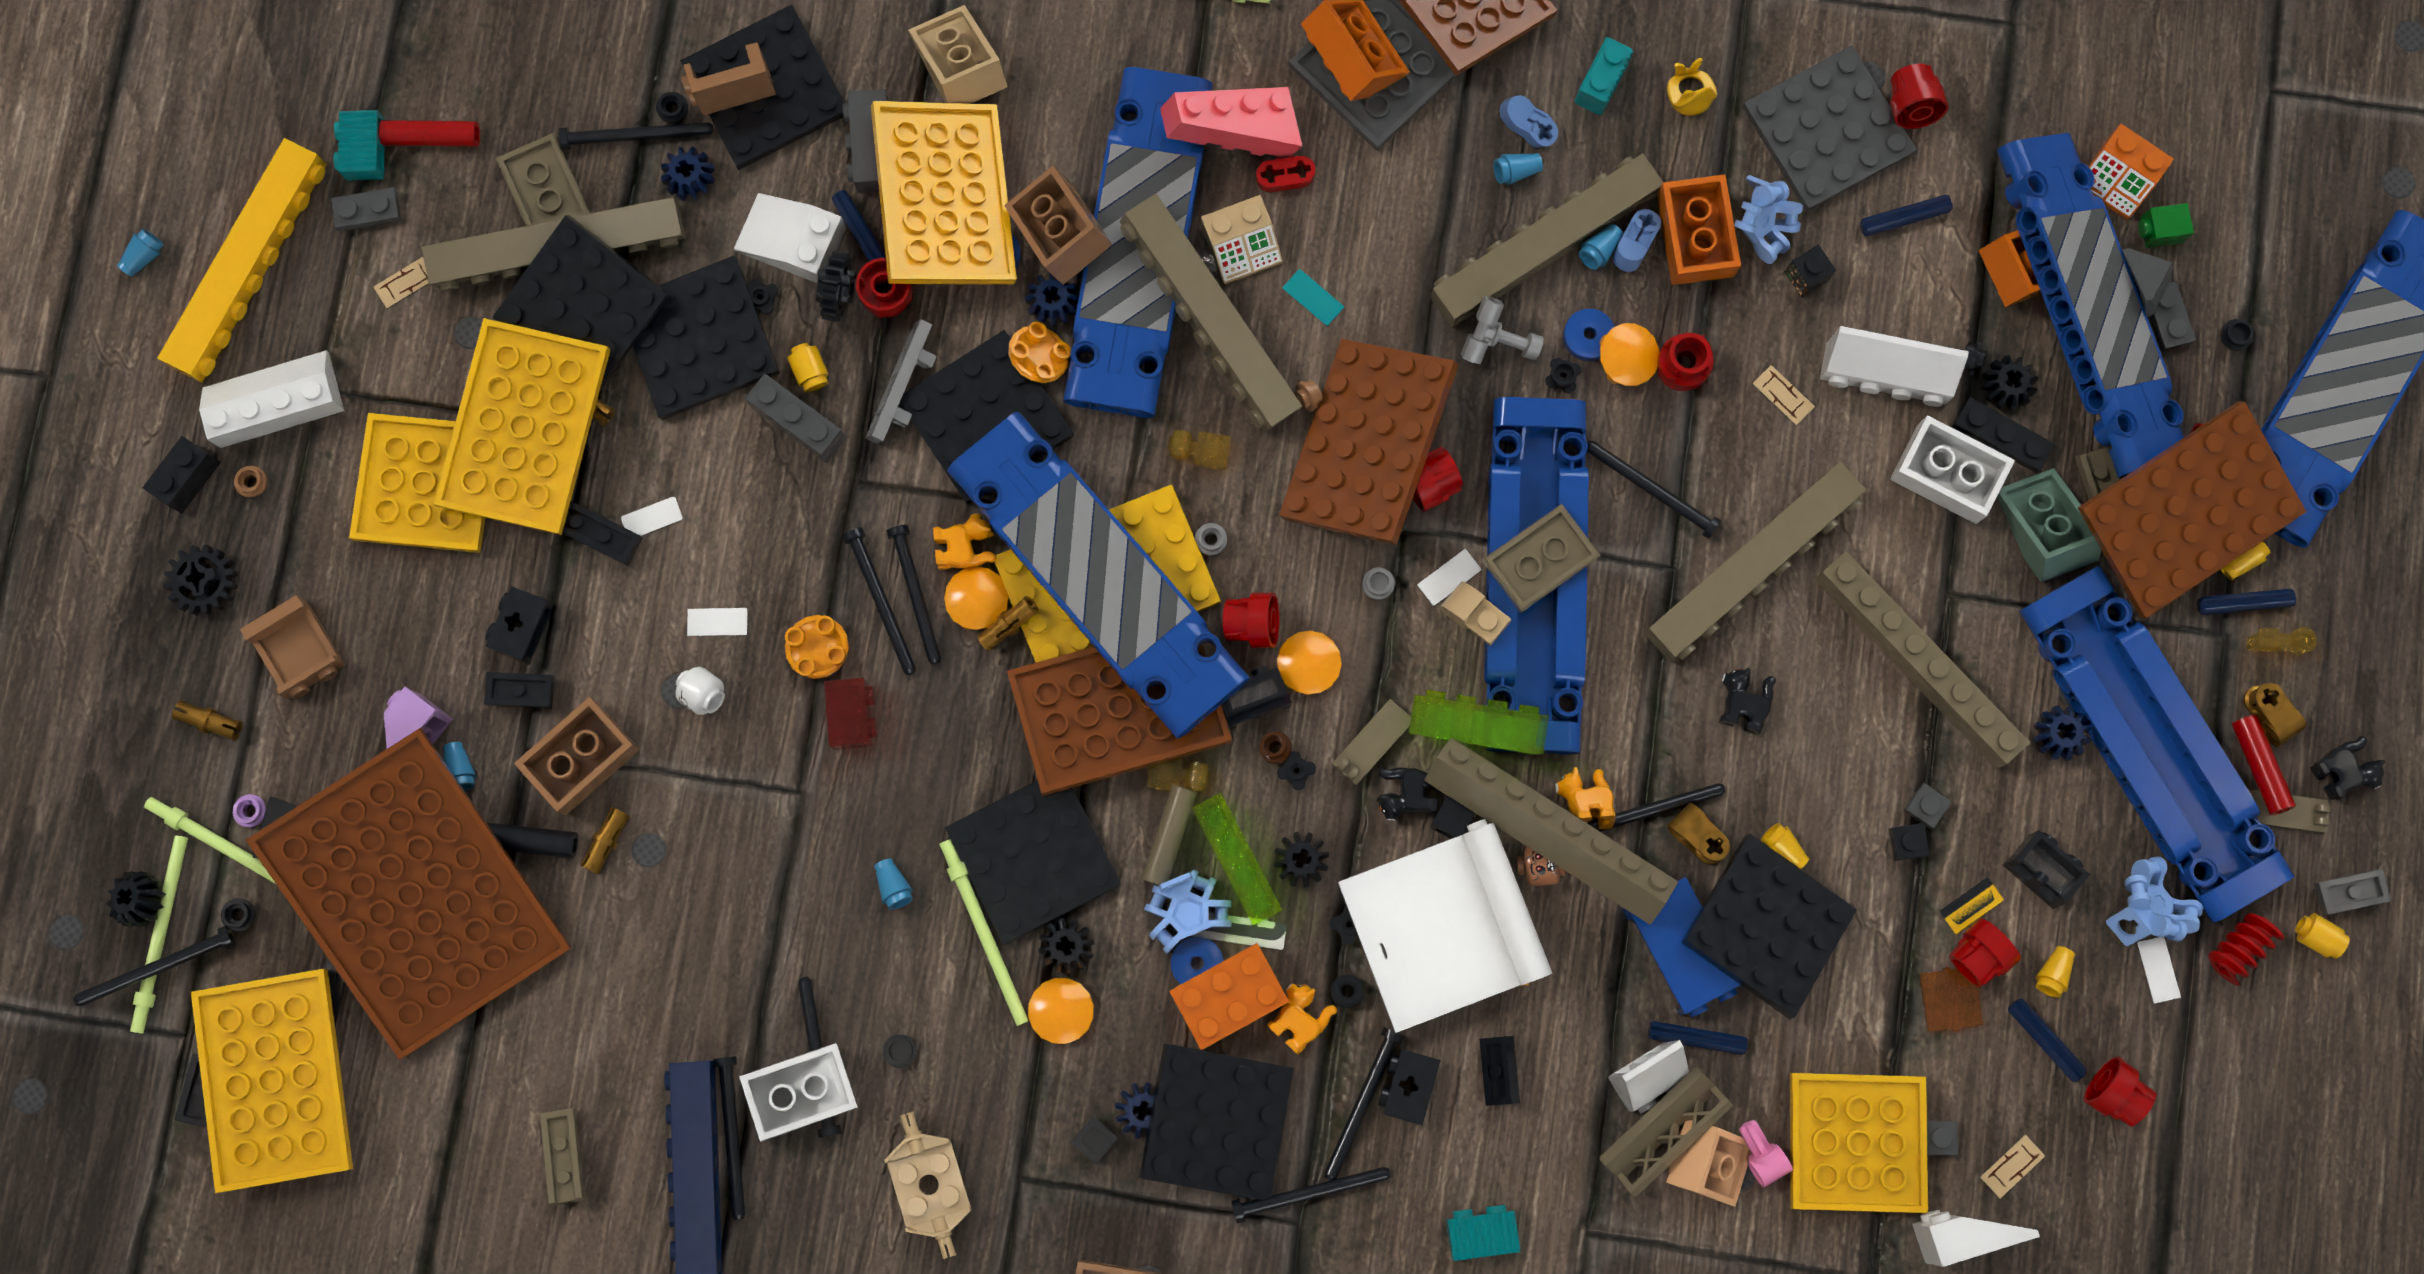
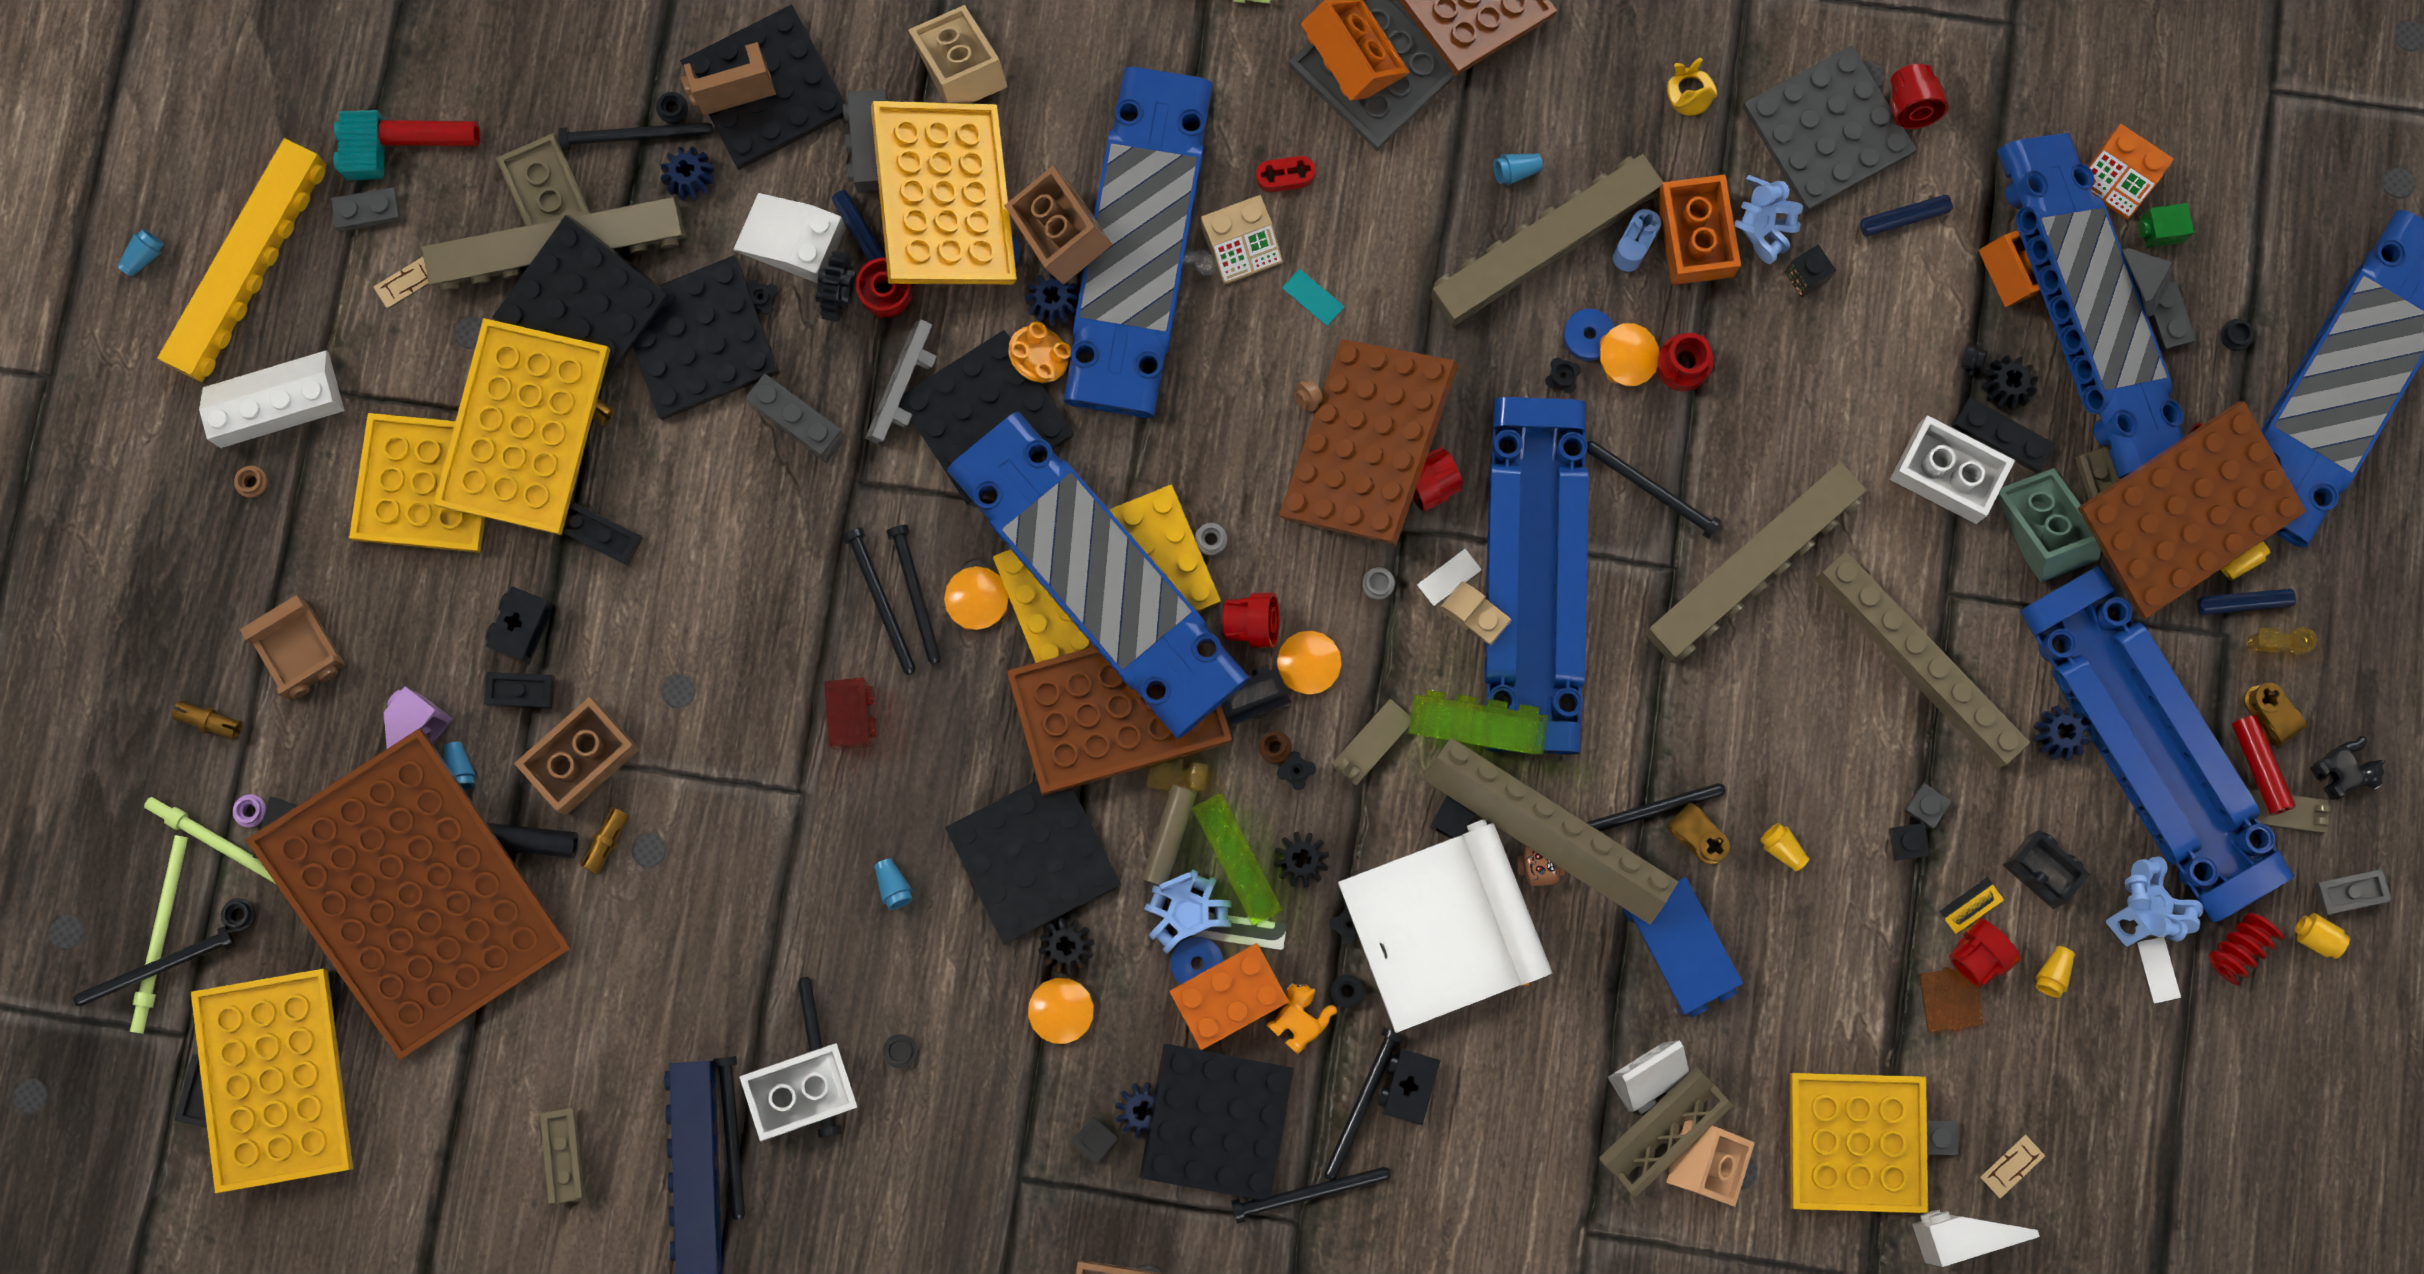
black gear [106,871,166,927] -> none
black brick [142,436,221,514] -> none
black gear [163,544,238,616] -> none
white sticker [621,497,683,536] -> none
white head [675,667,725,715] -> none
white sticker [687,608,747,636] -> none
light orange dish [785,615,849,679] -> none
yellow brick [787,343,829,393] -> none
tan plate [884,1111,972,1259] -> none
light orange animal [933,513,996,570] -> none
yellowish green bar [939,839,1029,1026] -> none
pearl gold pin [977,596,1039,651] -> none
dark tan brick [1119,193,1302,433] -> none
coral wedge [1160,87,1302,159] -> none
clear yellow plate [1167,430,1231,470] -> none
black animal [1376,767,1438,821] -> none
teal brick [1446,1204,1521,1261] -> none
light grey bar [1461,295,1544,364] -> none
black plate [1479,1036,1520,1106] -> none
dark tan tile [1482,504,1601,613] -> none
medium blue piece [1499,95,1558,148] -> none
light orange animal [1555,767,1615,829] -> none
teal brick [1574,37,1633,115] -> none
dark azure cone [1578,224,1623,270] -> none
dark blue axle [1648,1021,1747,1055] -> none
black plate [1681,834,1857,1019] -> none
black animal [1718,668,1776,735] -> none
bright pink axle [1739,1120,1793,1188] -> none
tan sticker [1753,365,1815,425] -> none
white slope [1820,326,1969,407] -> none
dark blue axle [2008,998,2087,1082] -> none
red piece [2084,1057,2157,1127] -> none

